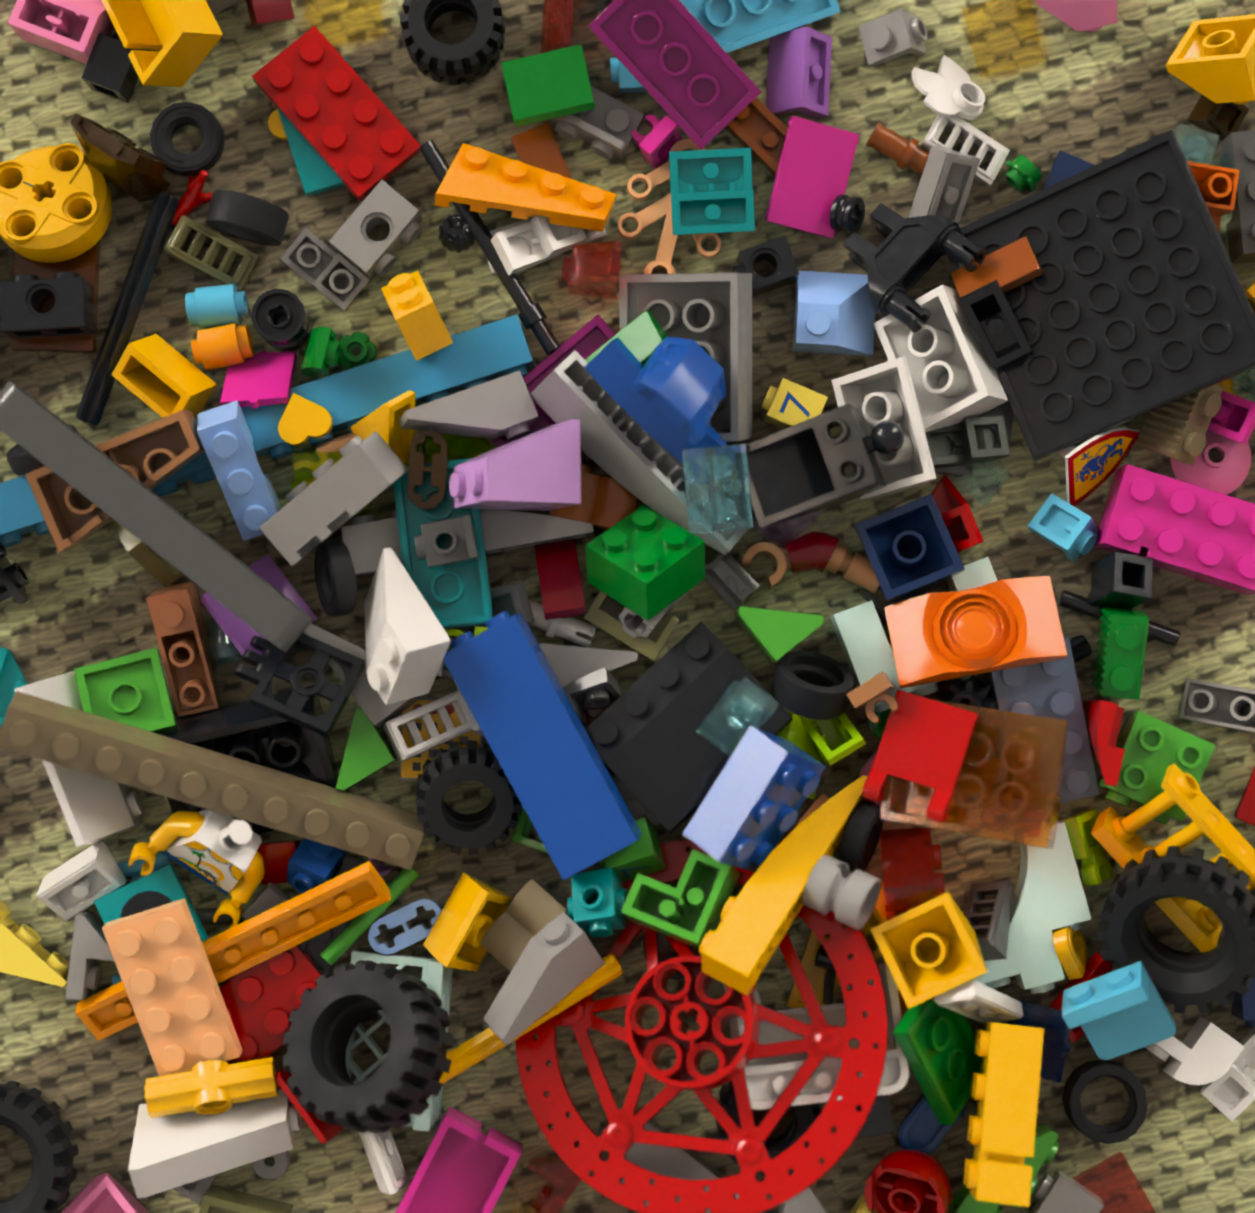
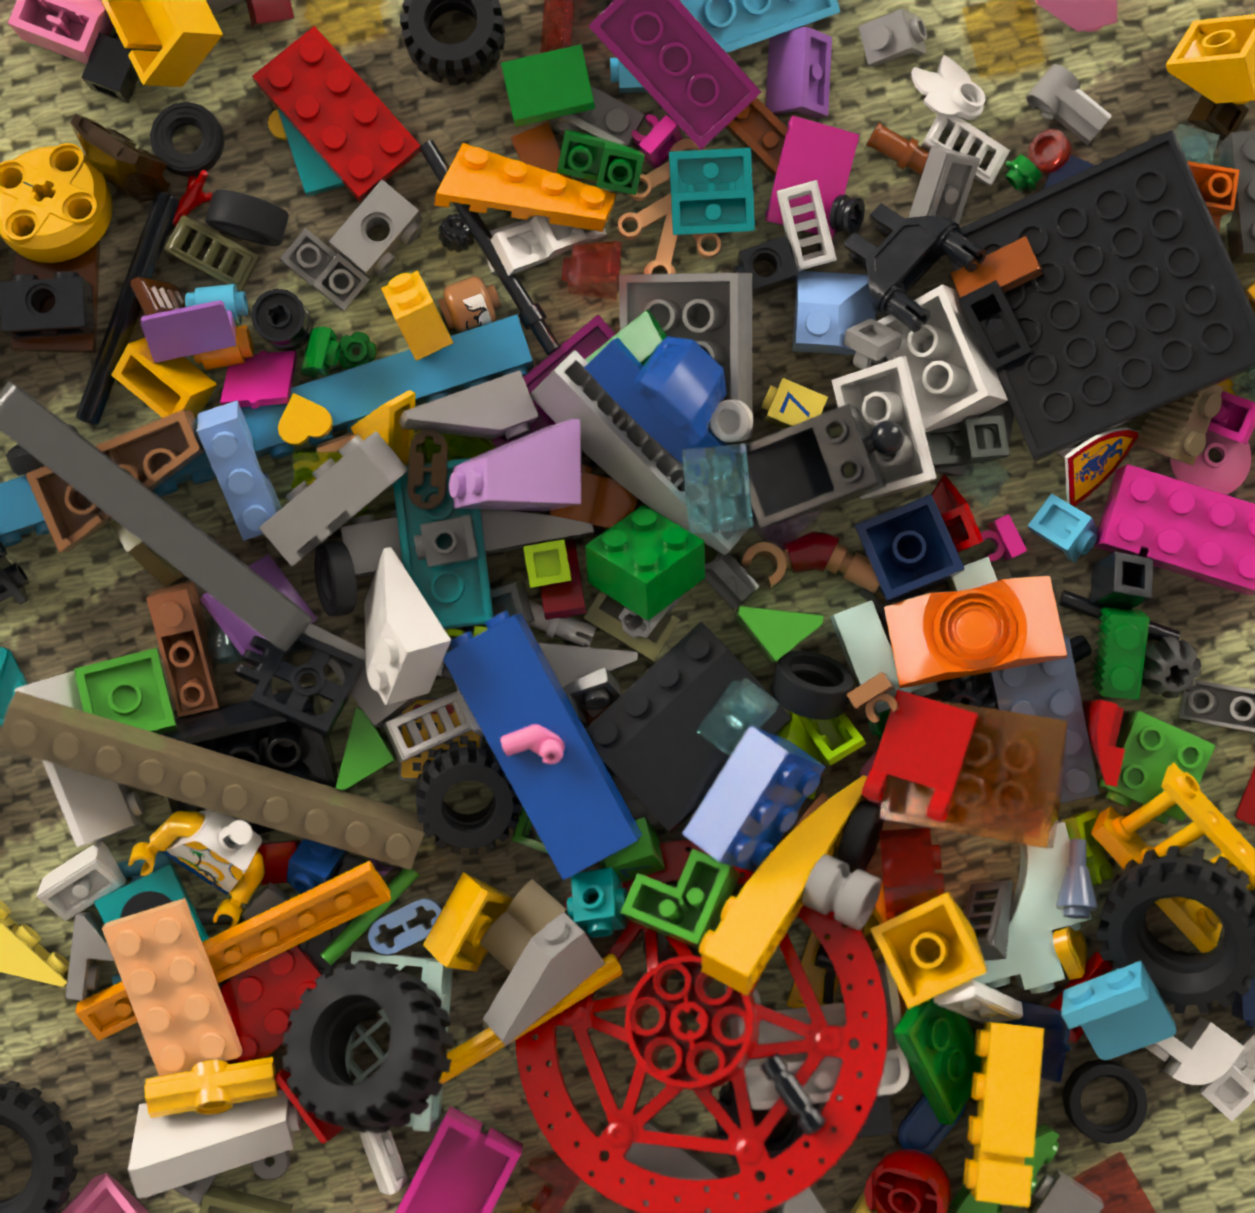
none -> reddish brown slope [130,277,186,315]
none -> medium lavender panel [141,300,236,363]
none -> medium nougat head [438,276,502,333]
none -> bright pink arm [501,724,565,764]
none -> lime panel [523,539,571,588]
none -> green slope [557,129,645,195]
none -> white tile [709,399,753,442]
none -> black axle [761,1054,825,1136]
none -> white slope [776,180,837,271]
none -> light grey tile [843,318,903,370]
none -> dark pink tile [980,514,1027,562]
none -> light grey piece [1026,64,1112,145]
none -> clear red tile [1028,129,1072,172]
none -> sand blue cone [1055,839,1098,919]
none -> dark grey piece [1142,636,1202,698]

